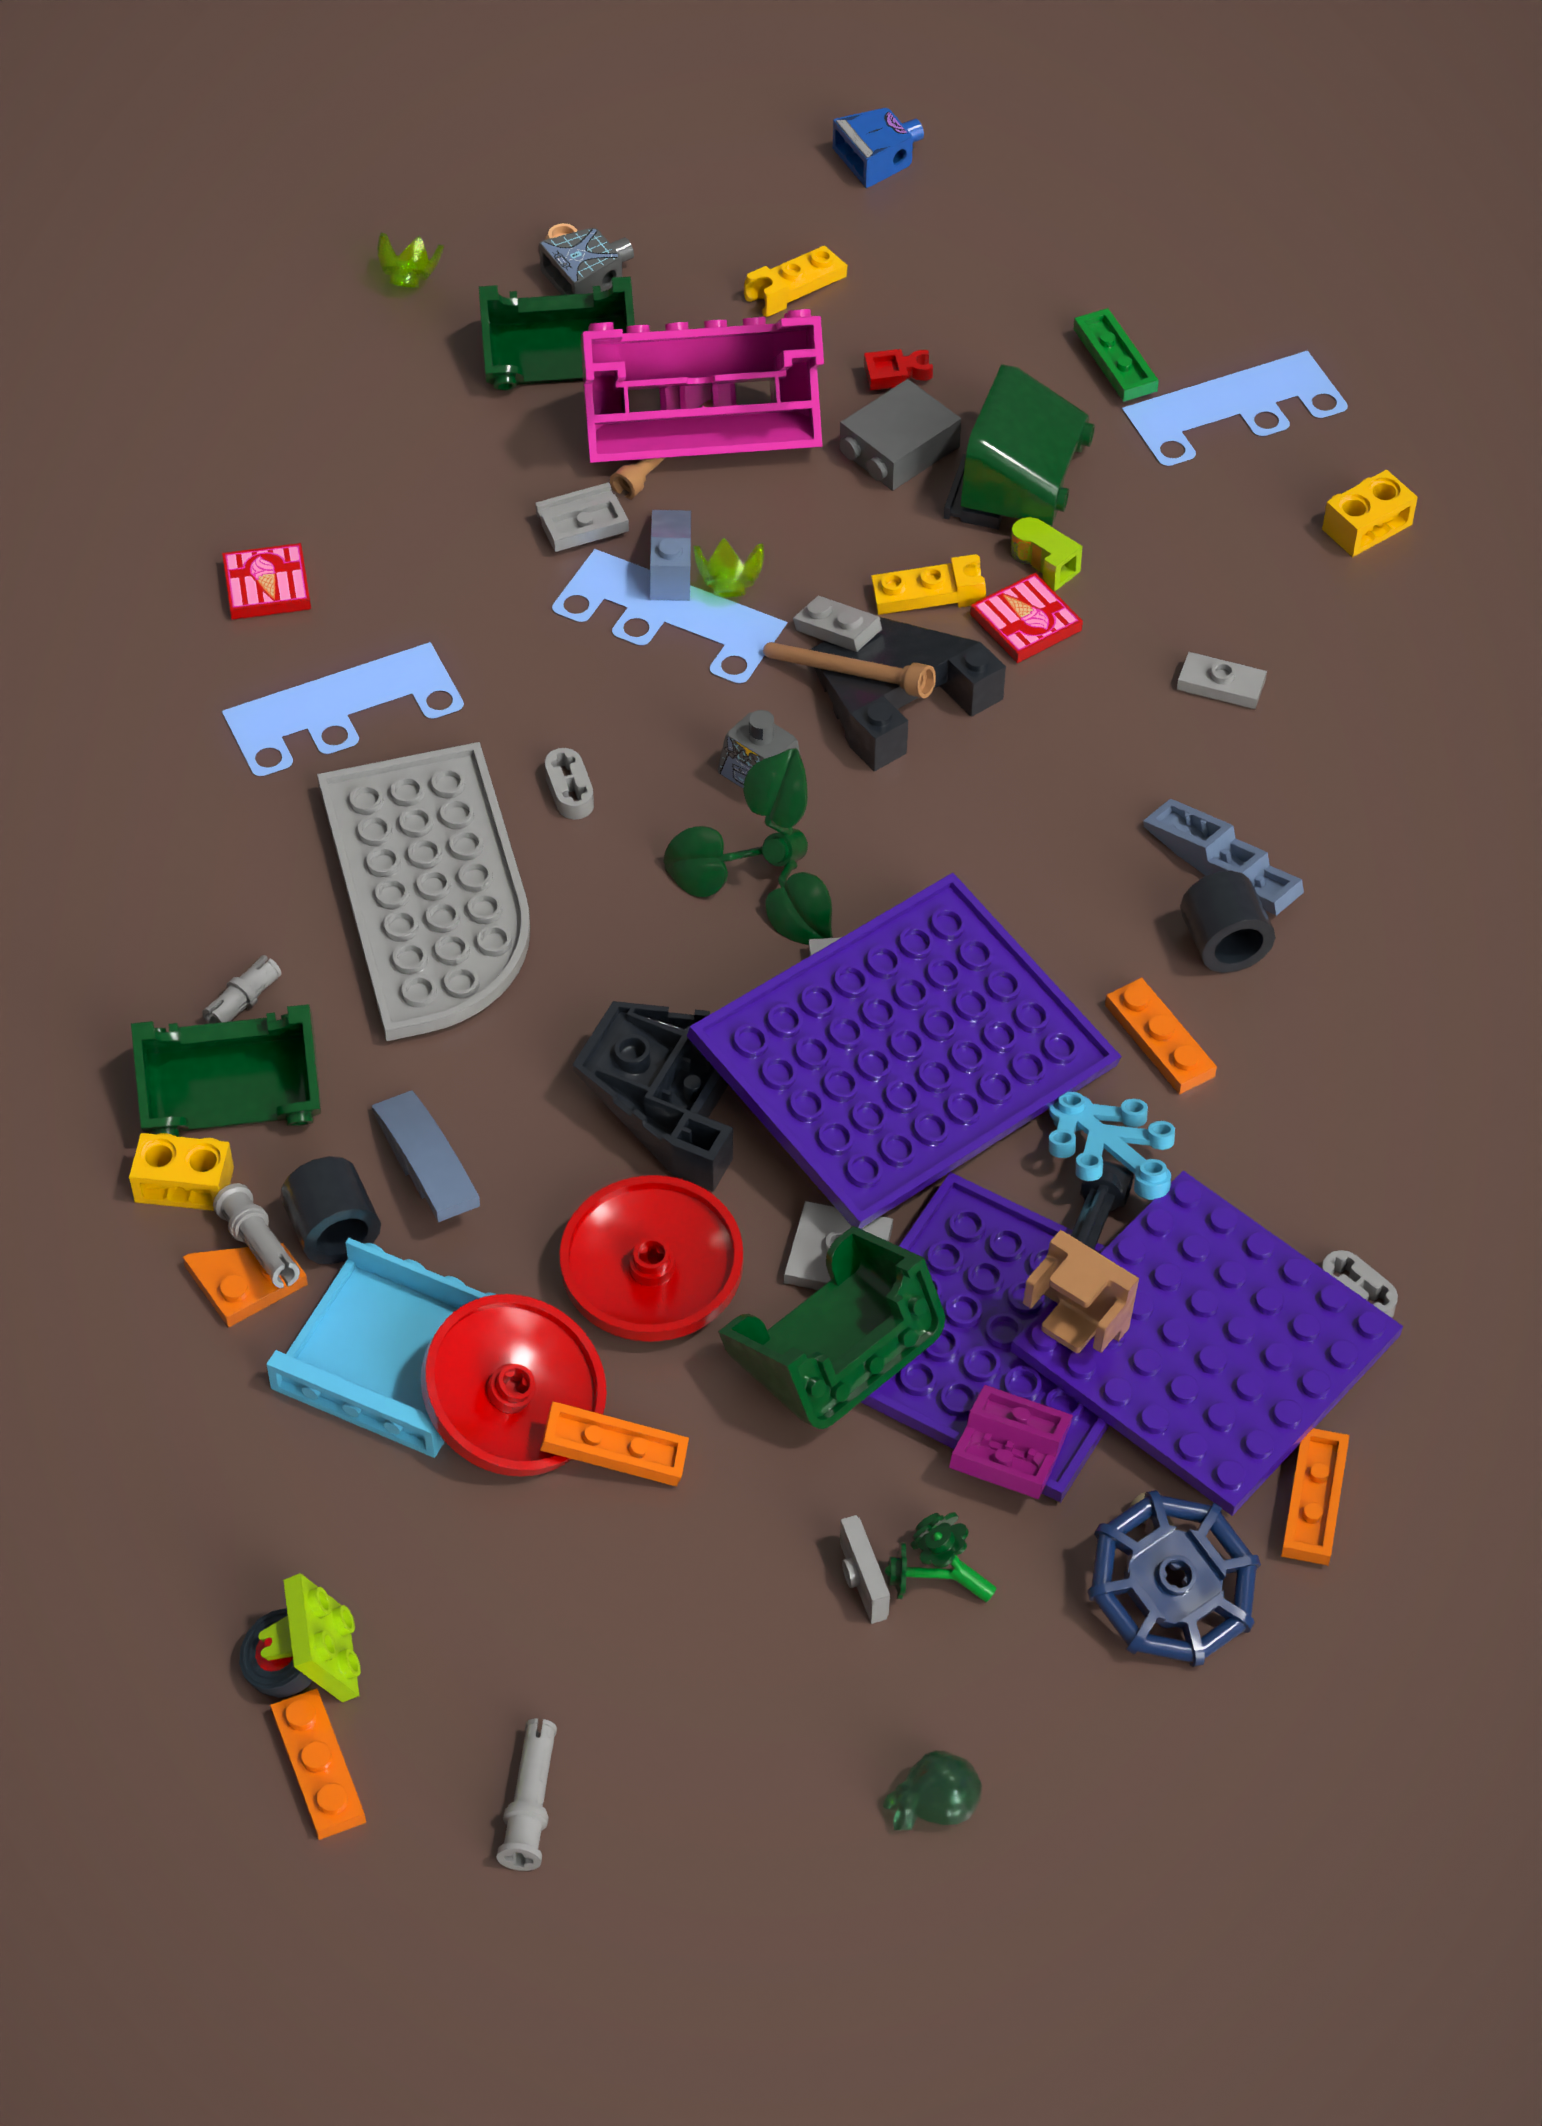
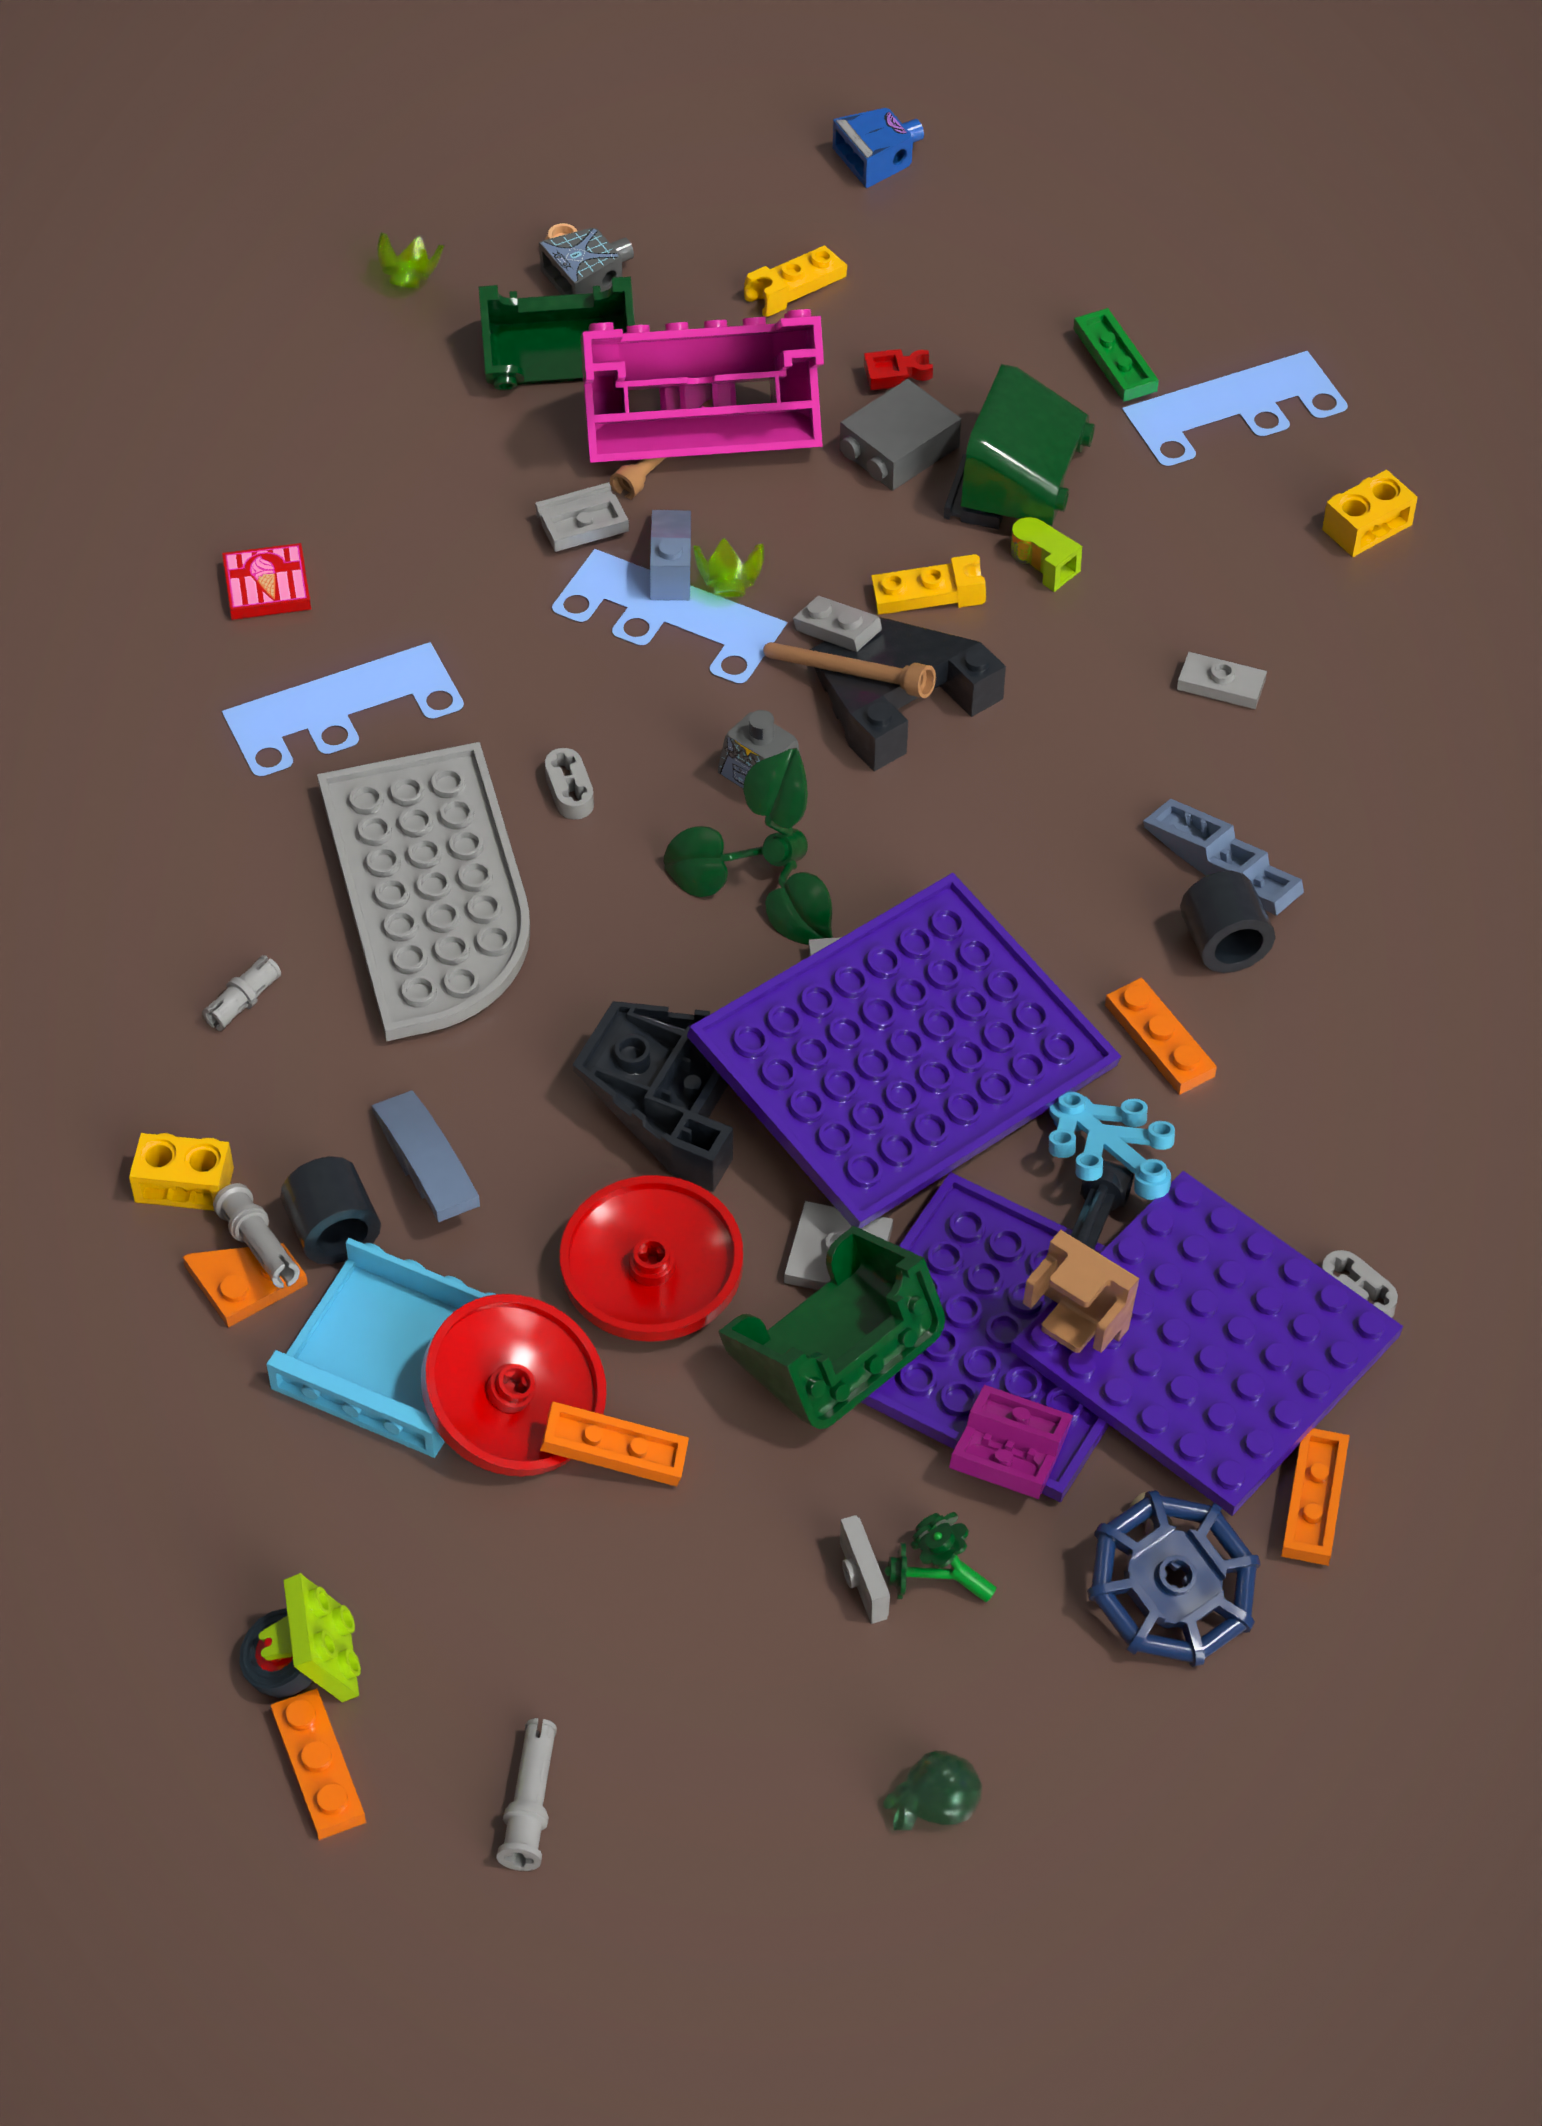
dark green windscreen [131,1004,321,1137] -> none
tile [970,573,1083,663] -> none

